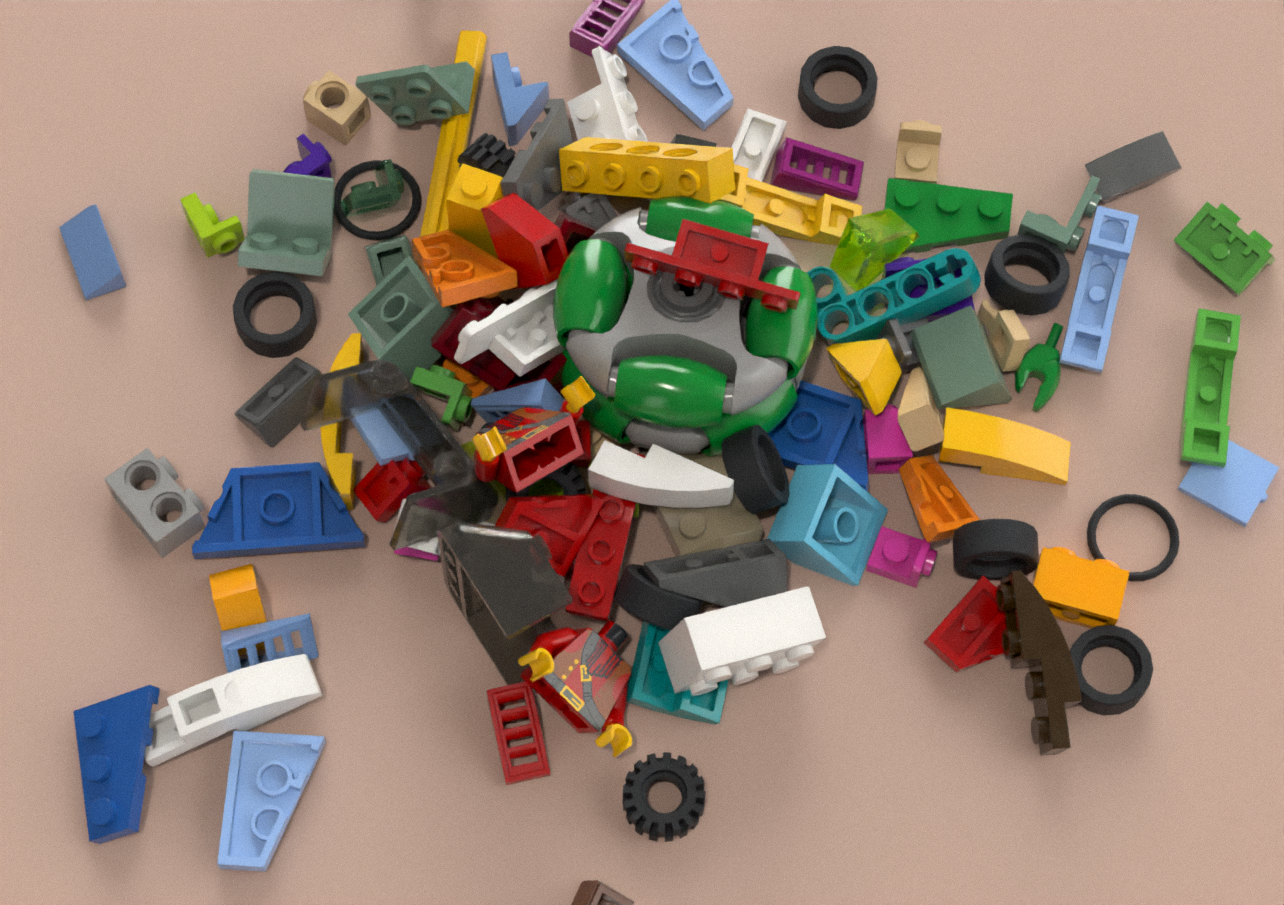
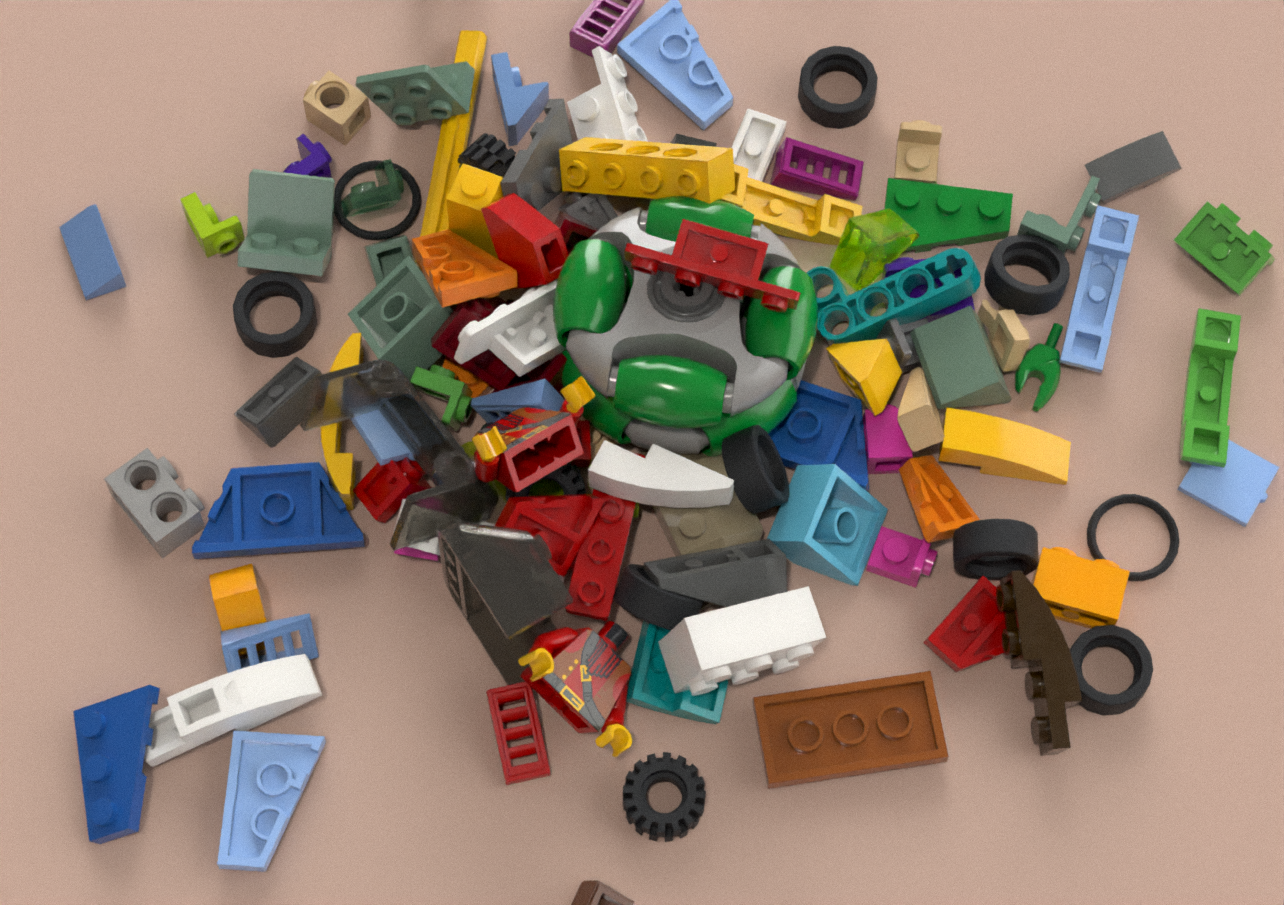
none -> dark orange plate [752,671,949,789]

